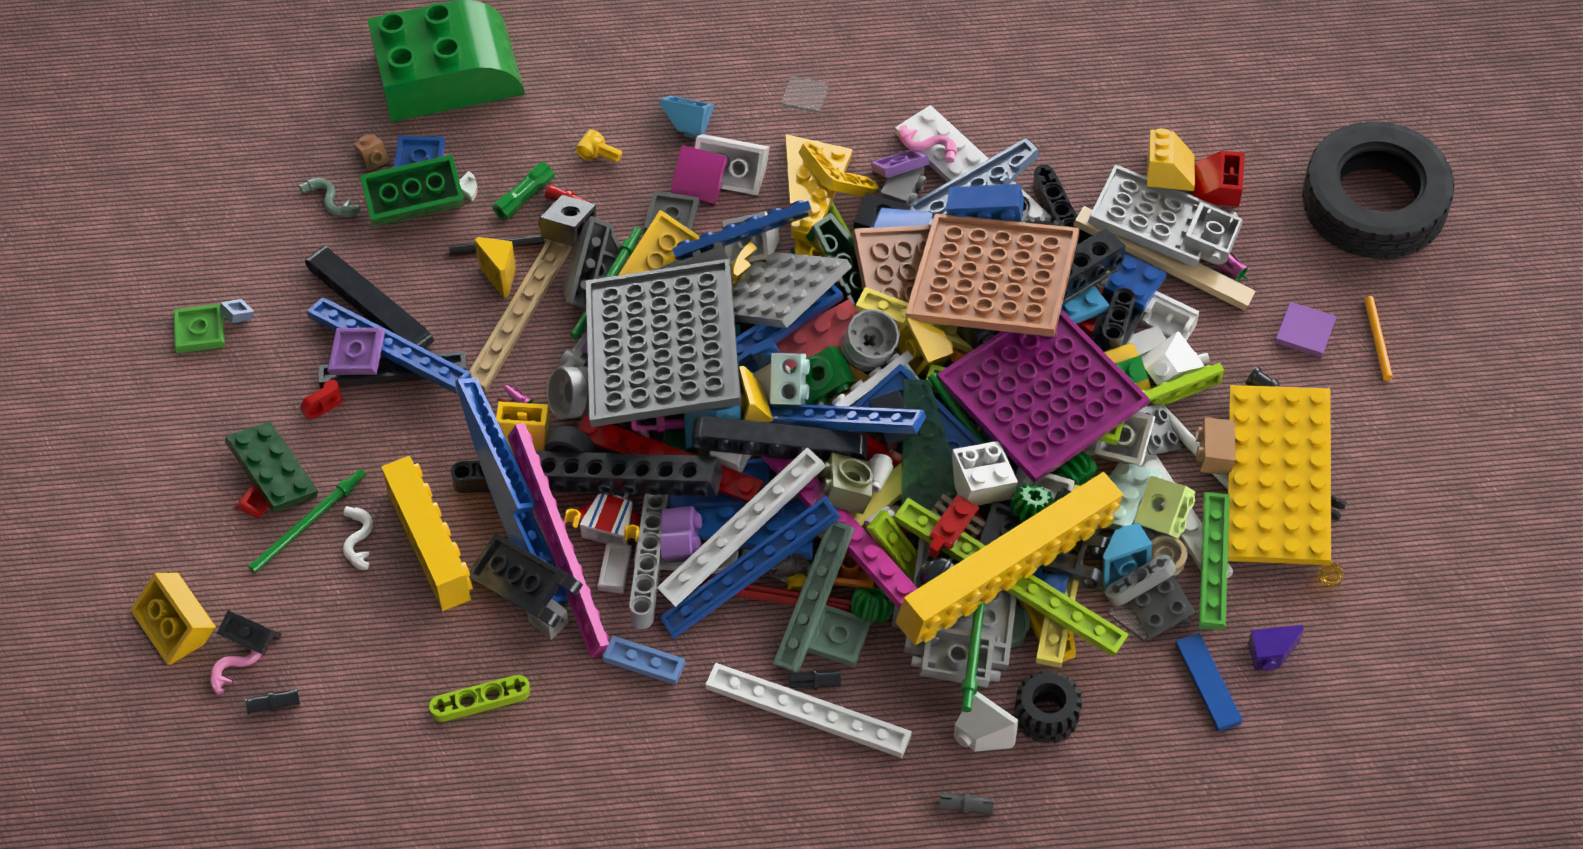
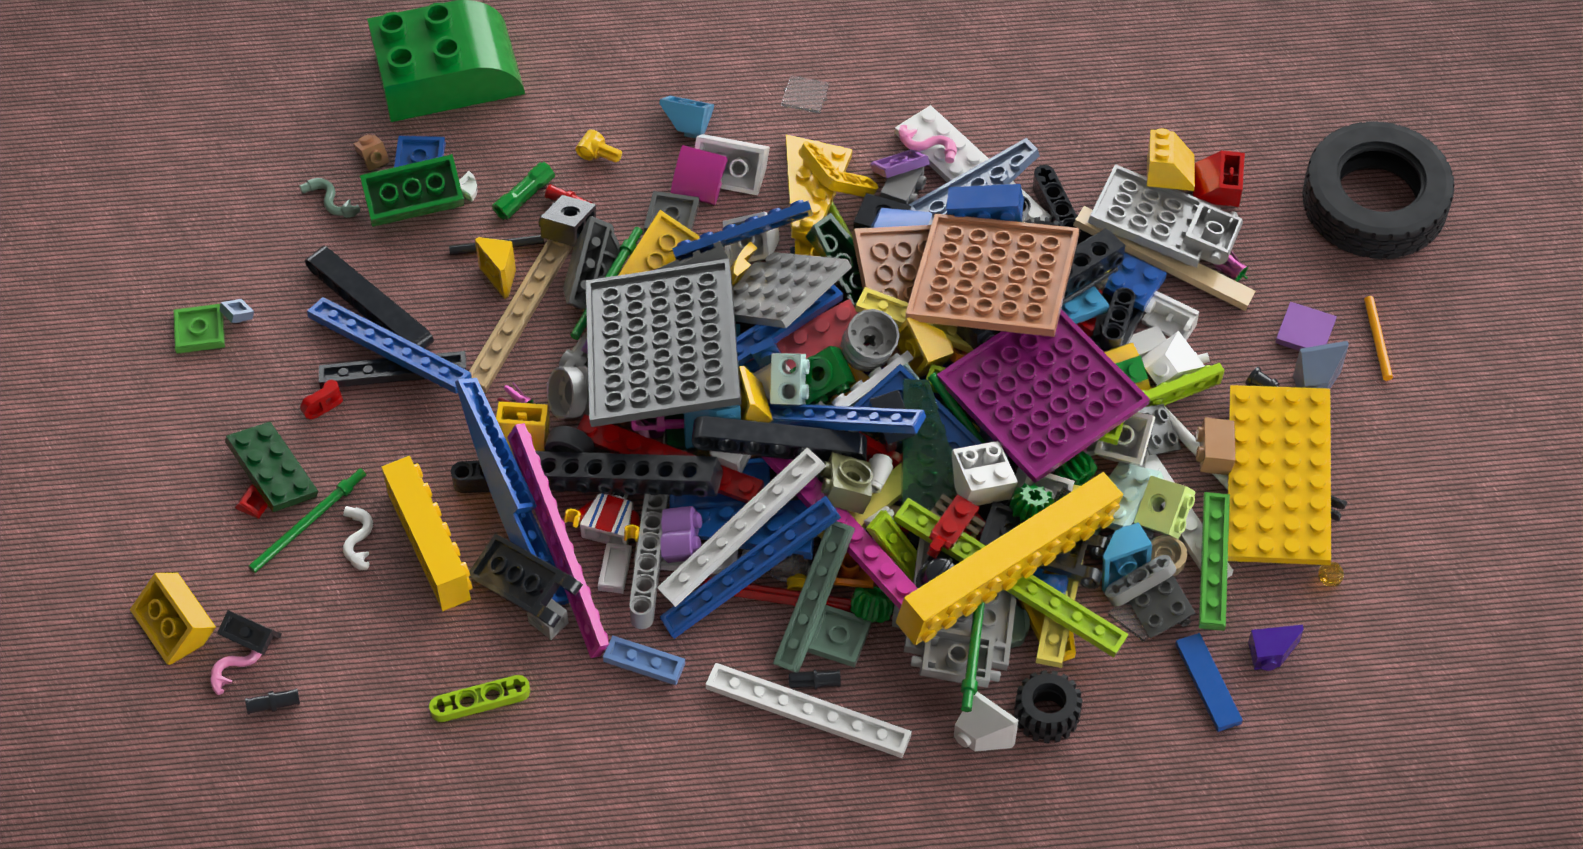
medium lavender tile [327,328,385,375] -> none
dark grey pin [939,792,994,815] -> none
none -> sand blue slope [1293,341,1349,389]

